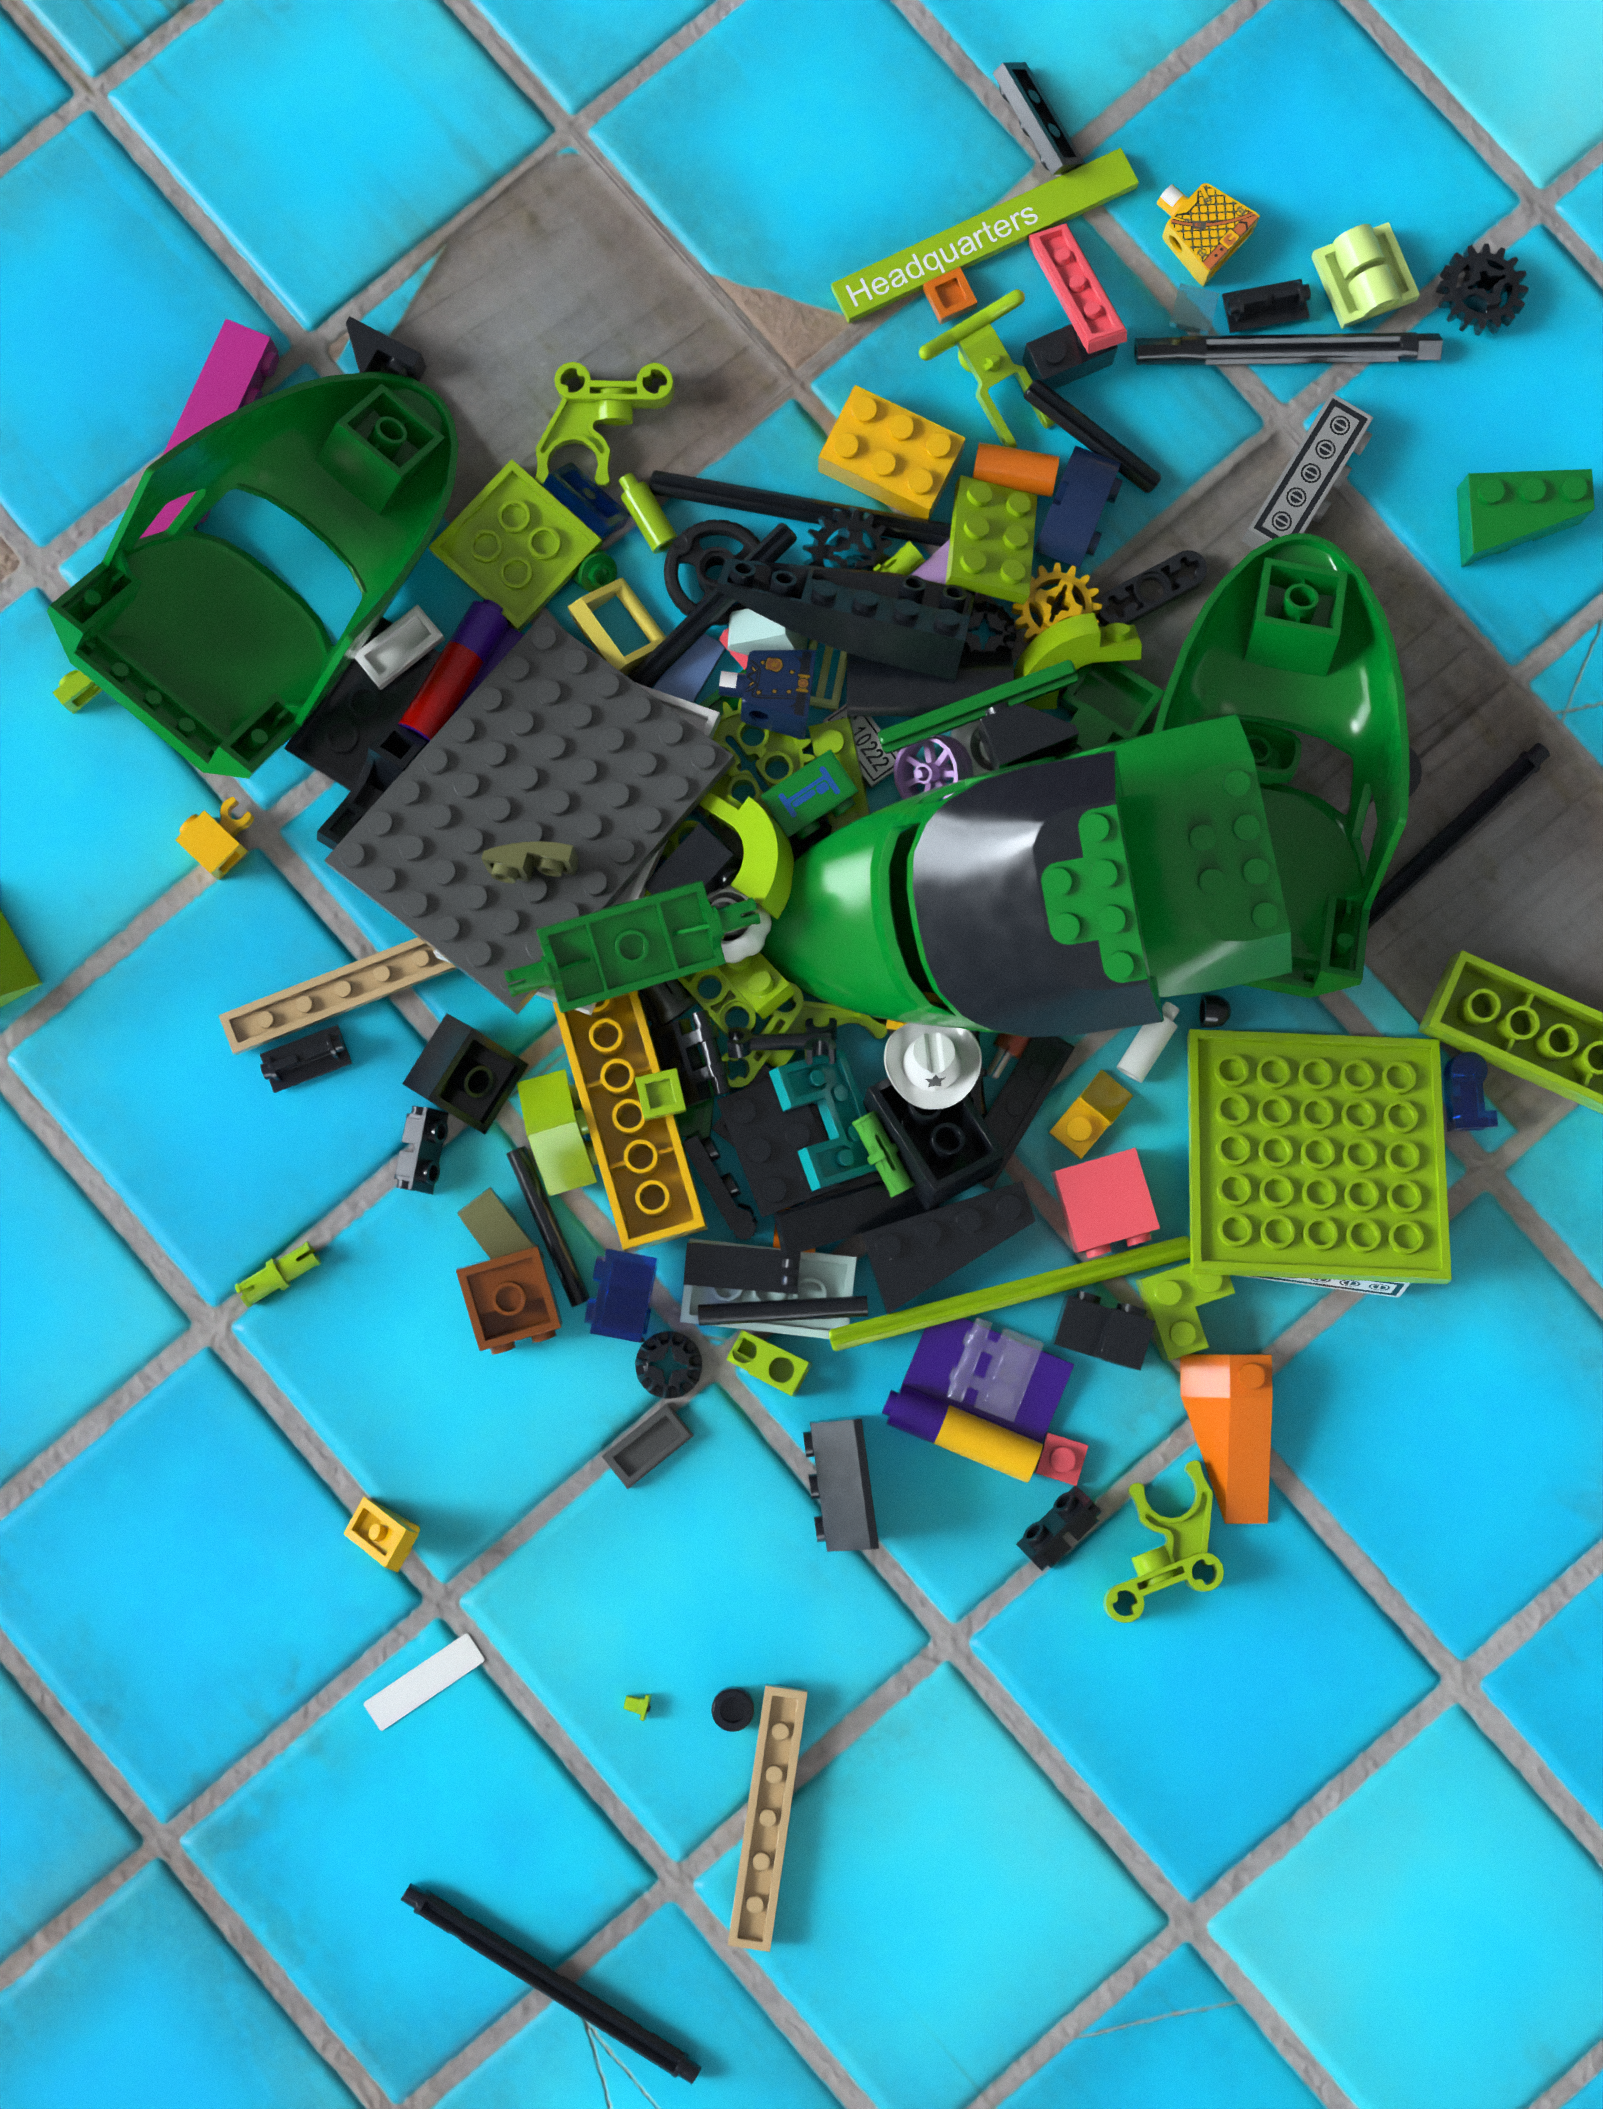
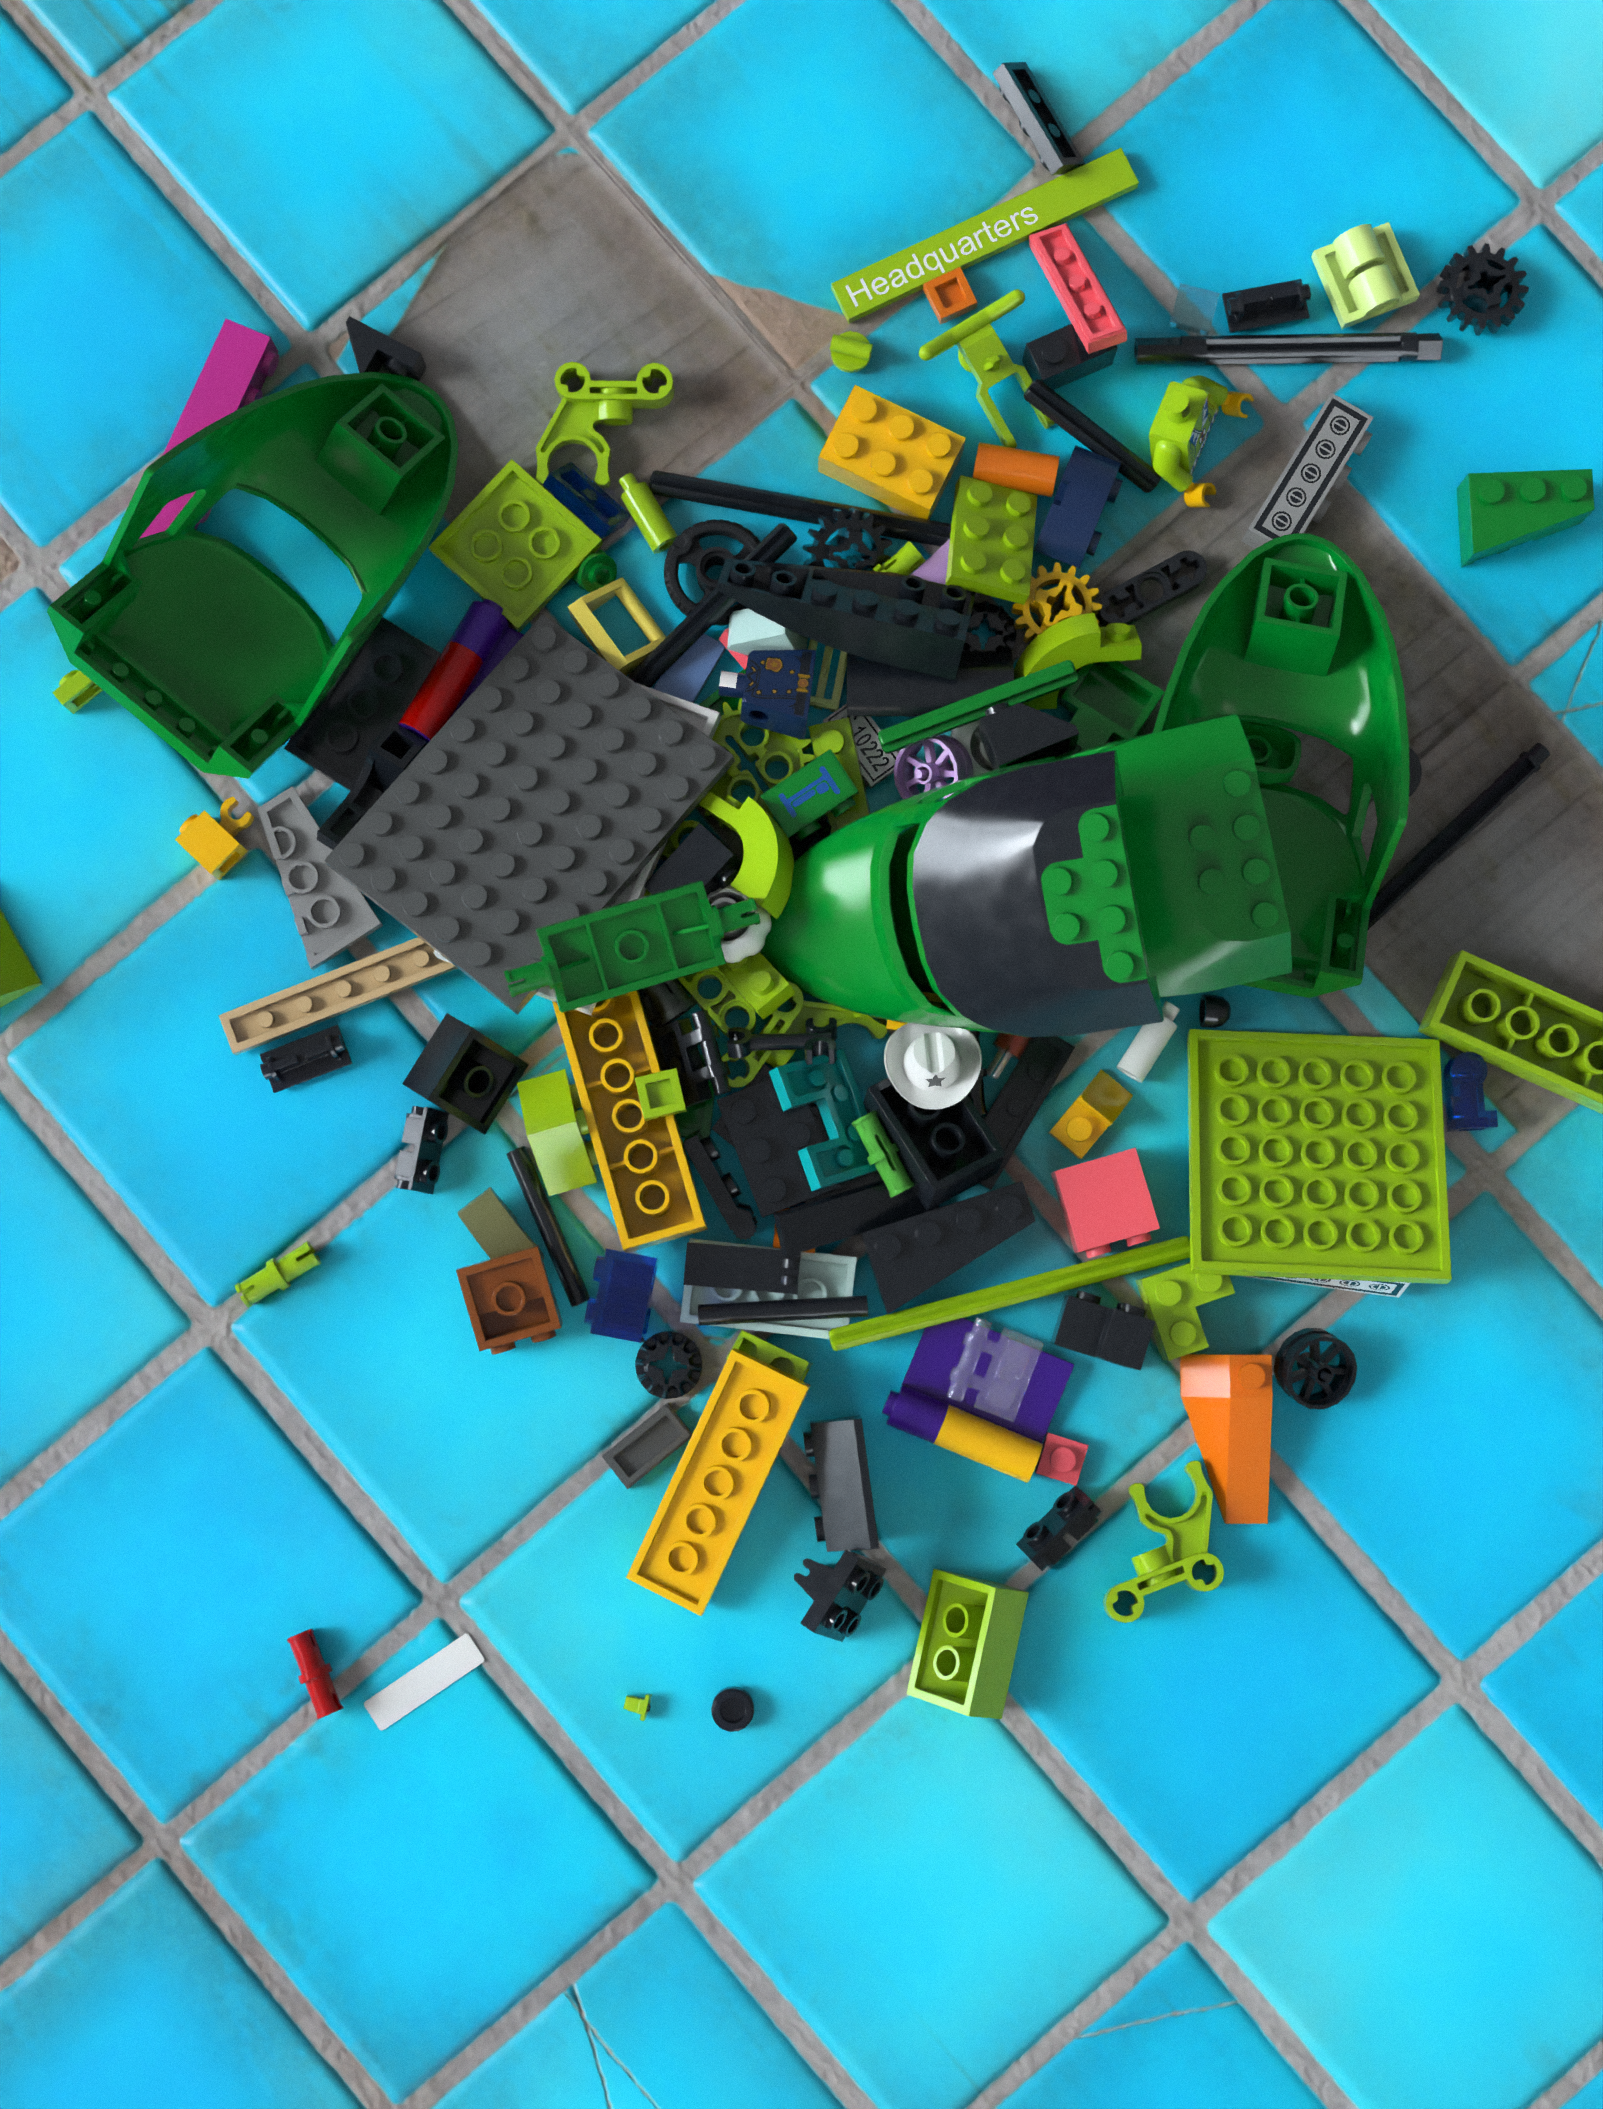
yellow slope [343,1497,420,1572] -> none
white tile [354,604,445,690] -> none
black piece [400,1883,702,2084] -> none
olive slope [481,841,579,884] -> none
tan plate [727,1683,808,1952] -> none
torso [1156,183,1260,287] -> none
none -> light grey wing [257,786,383,970]
none -> red pin [287,1628,344,1719]
none -> yellow plate [626,1348,811,1616]
none -> black plate [794,1549,887,1642]
none -> lime plate [830,331,873,373]
none -> lime slope [906,1569,1029,1719]
none -> lime torso [1149,375,1254,508]
none -> black wheel [1274,1328,1357,1409]

